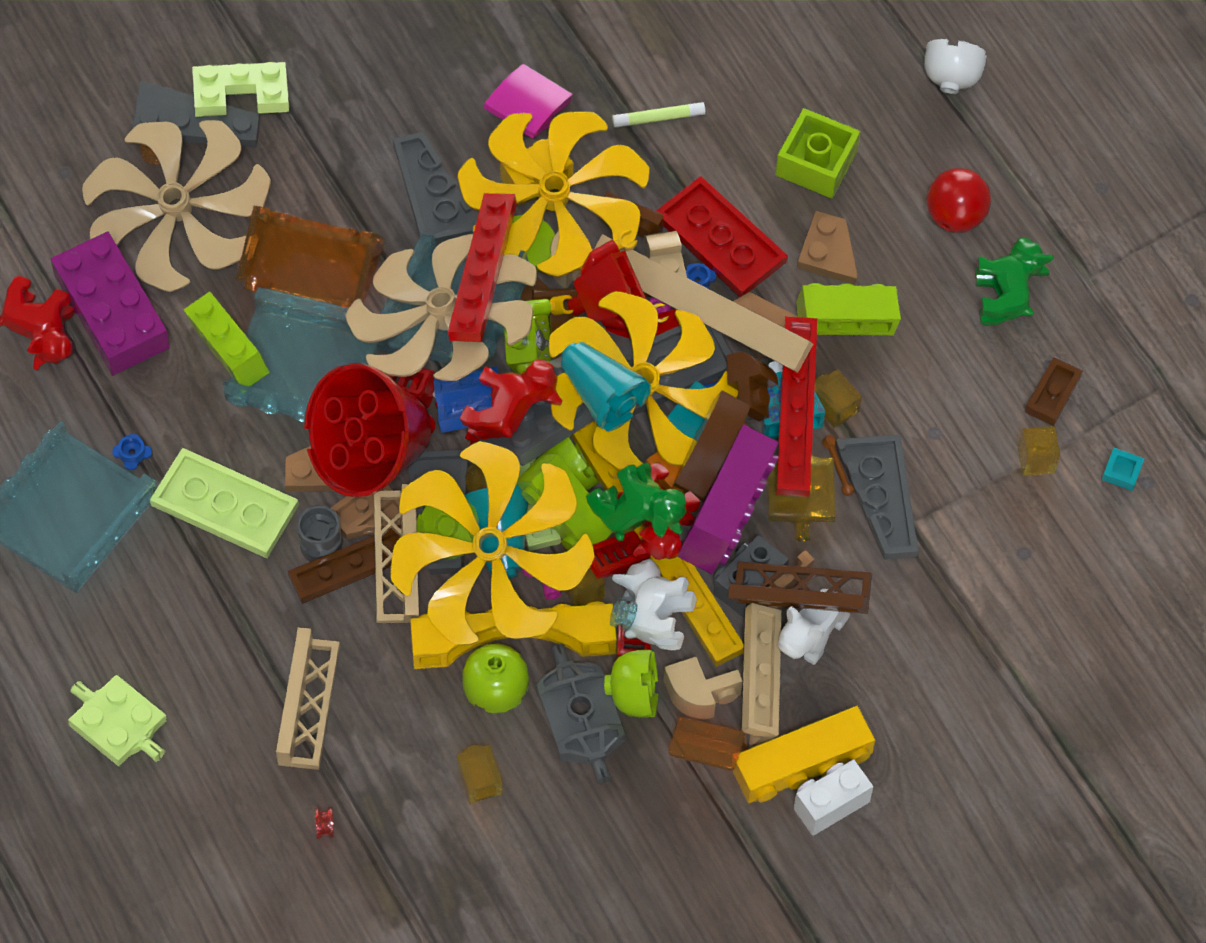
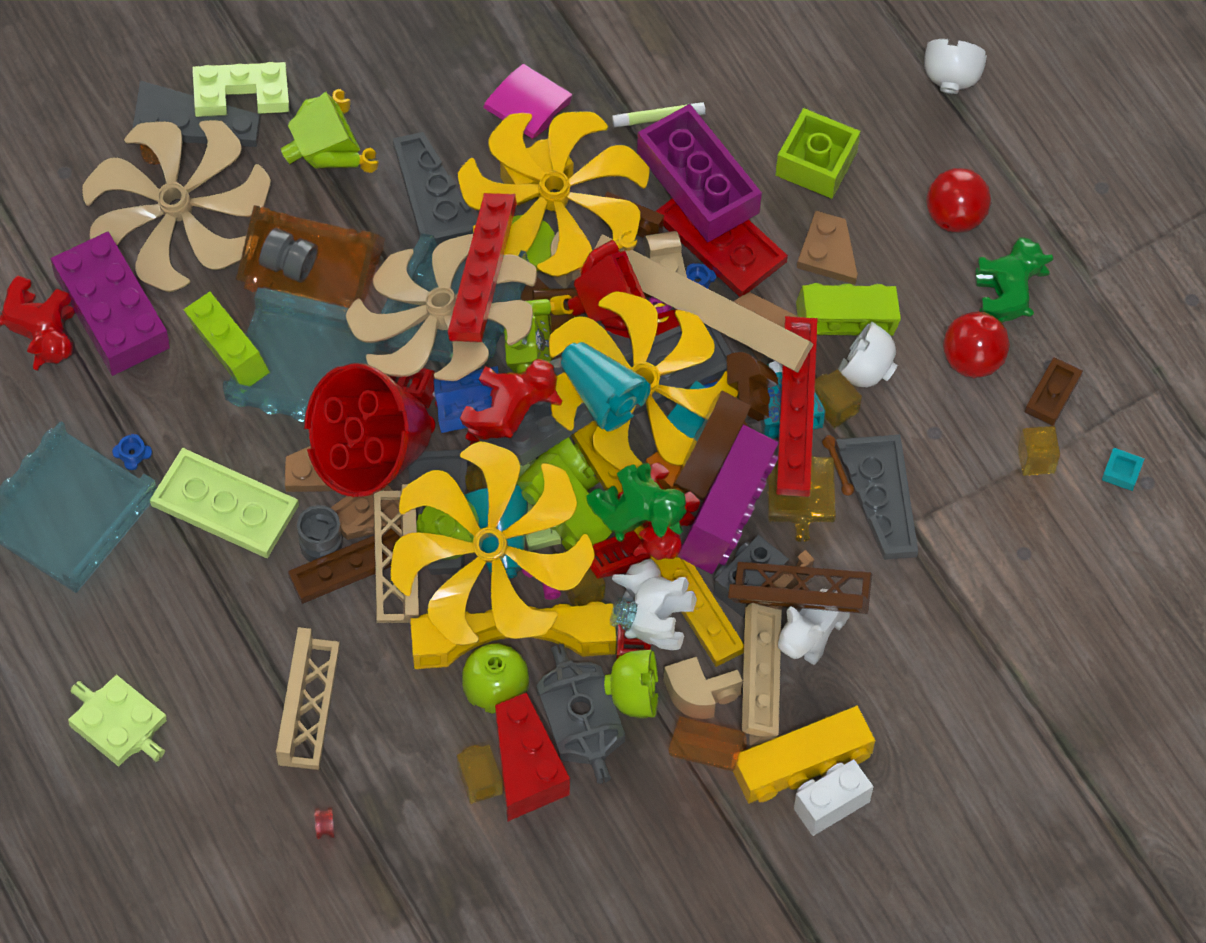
none -> dark grey wheel [259,227,318,283]
none -> lime torso [281,89,379,173]
none -> red wedge [495,692,570,822]
none -> magenta brick [637,104,762,242]
none -> white cylinder [836,322,897,388]
none -> red piece [943,311,1010,378]

